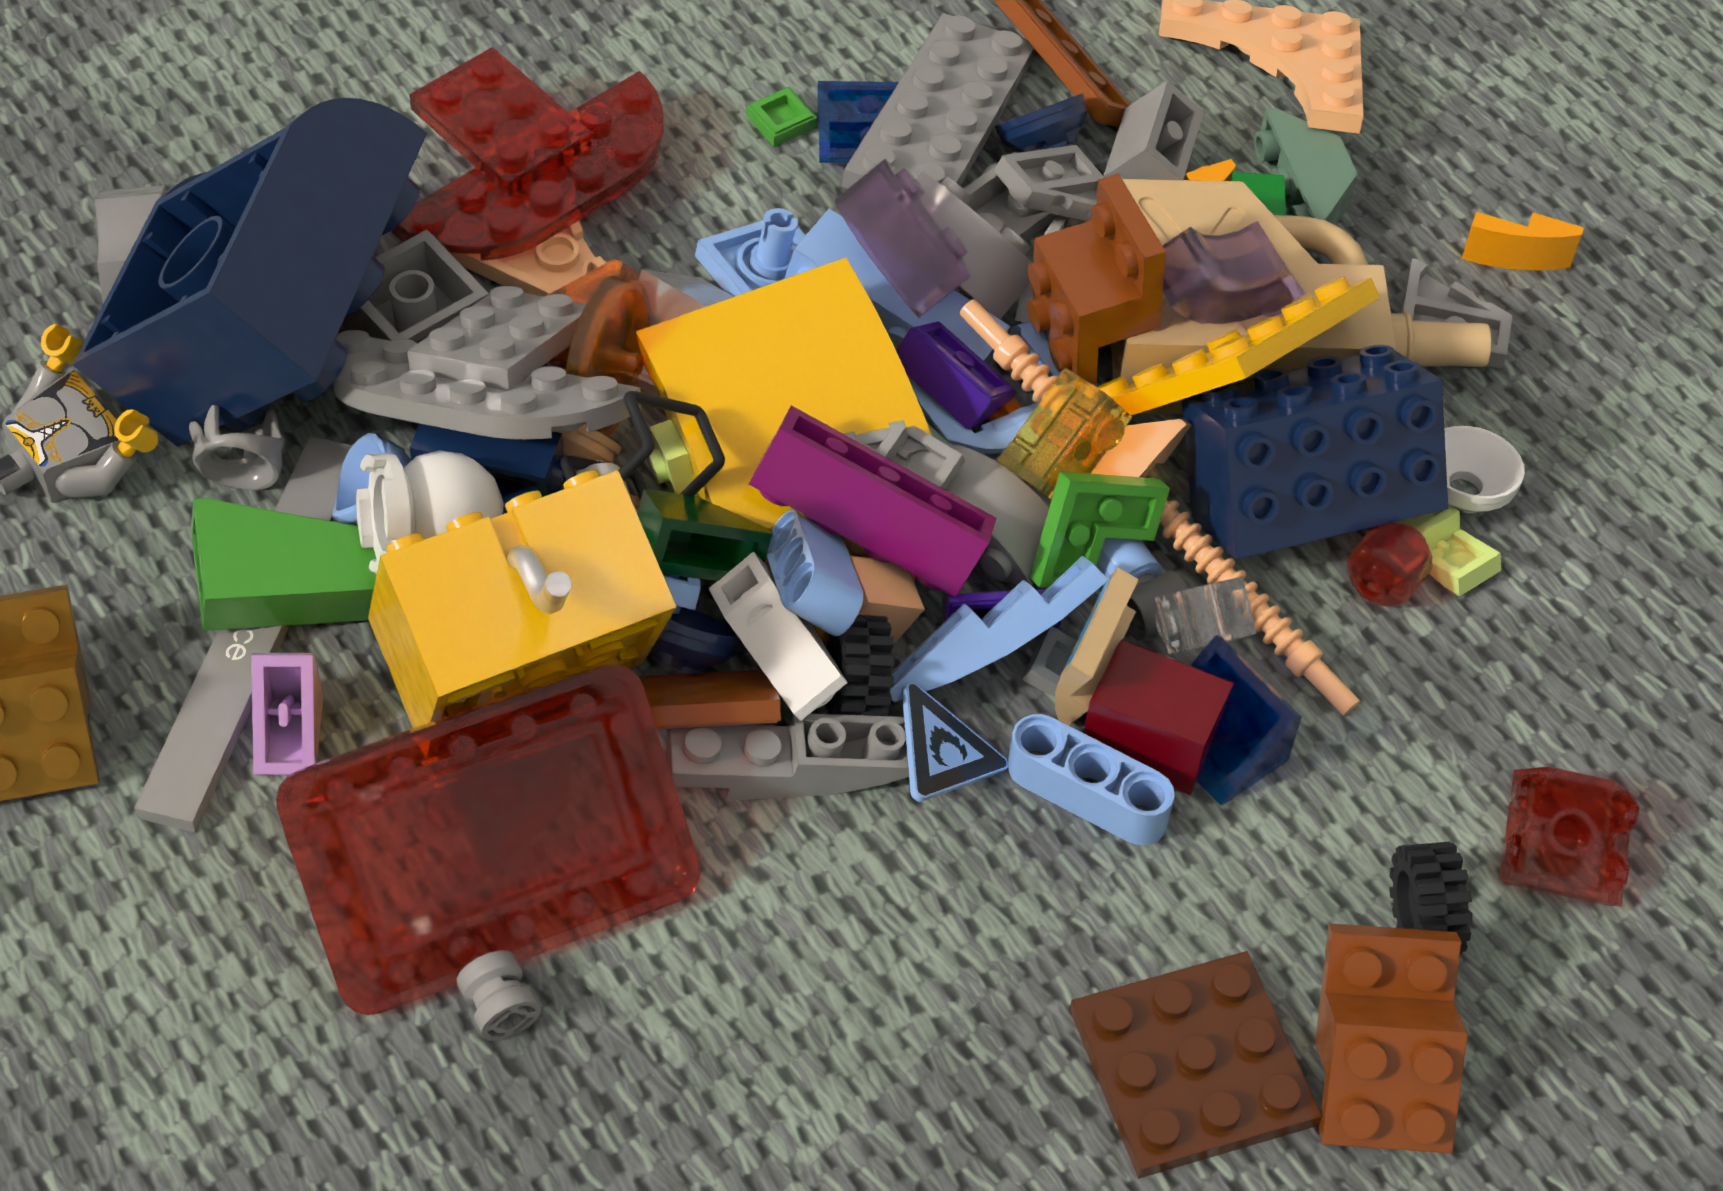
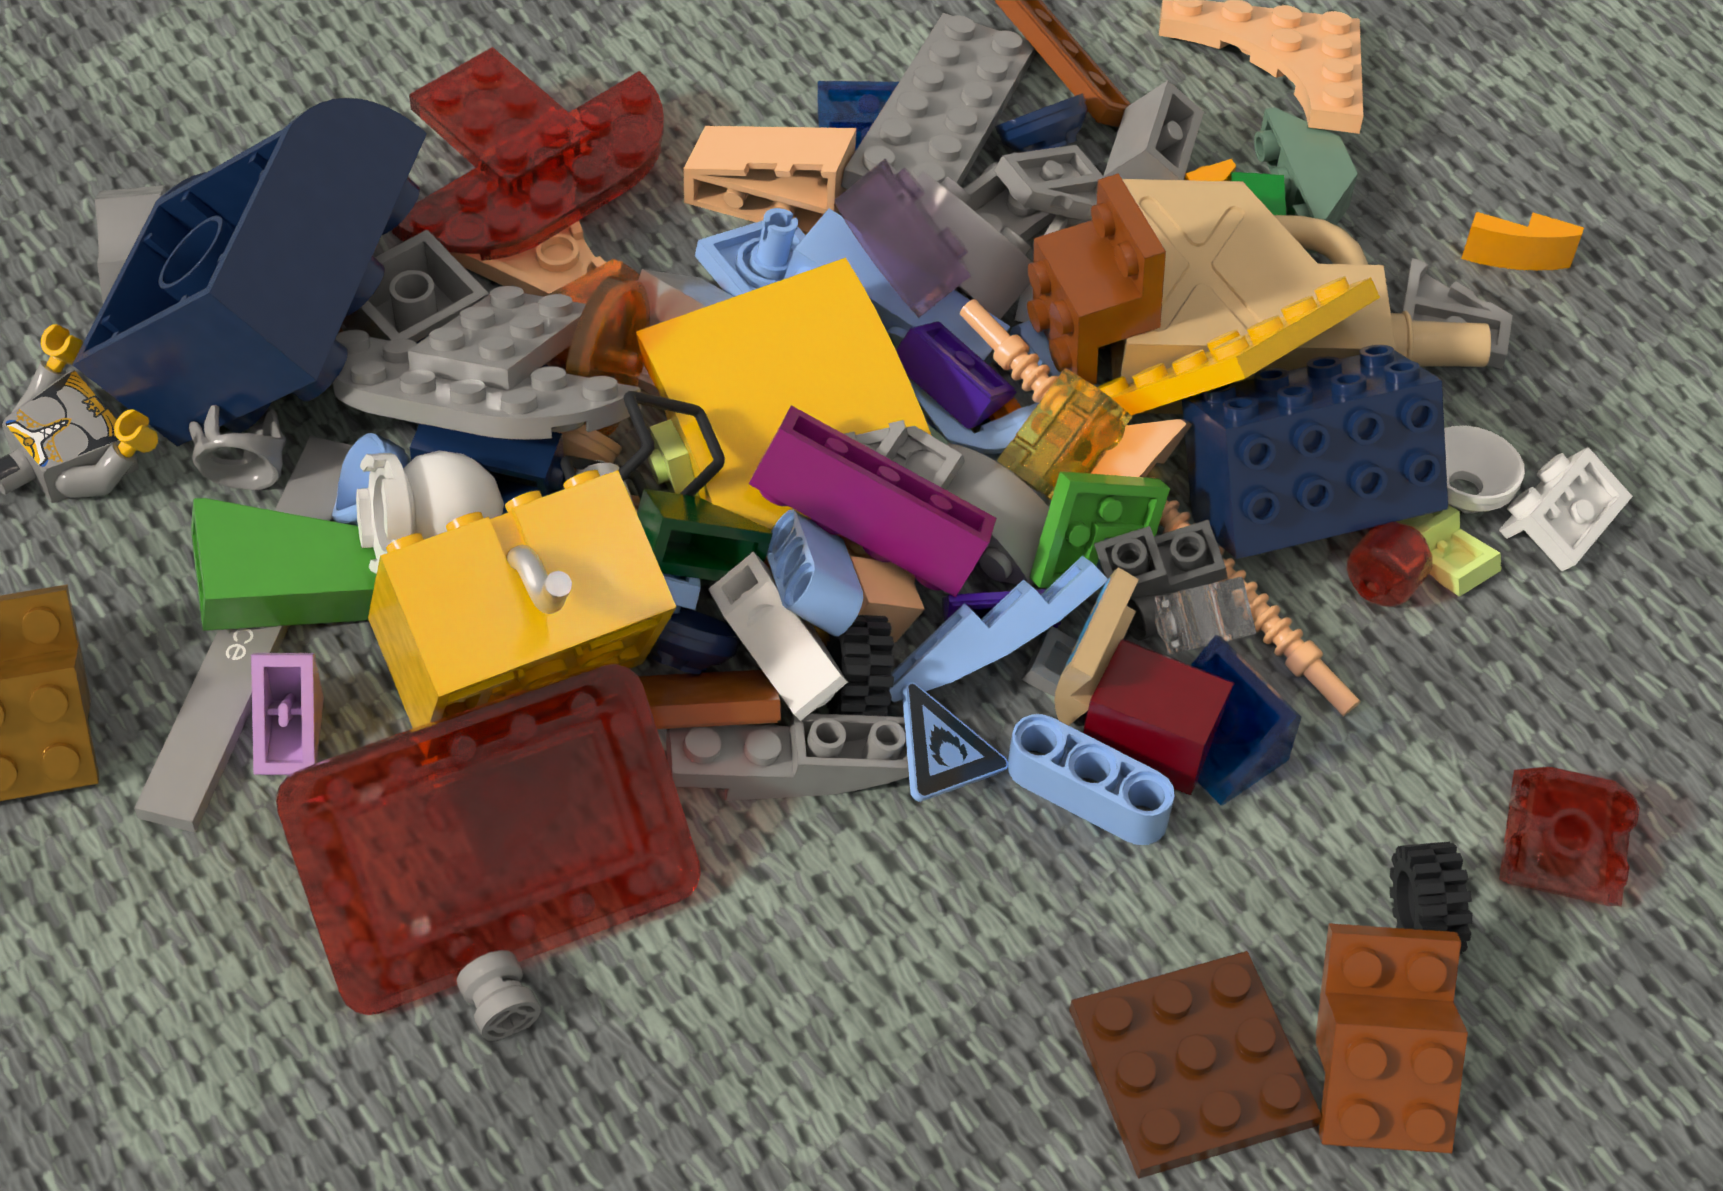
bright green tile [746,87,817,147] -> none
brick [1162,221,1305,324] -> none
none -> light nougat wedge [684,126,856,235]
none -> dark grey slope [1094,520,1228,597]
none -> white bracket [1499,447,1633,571]

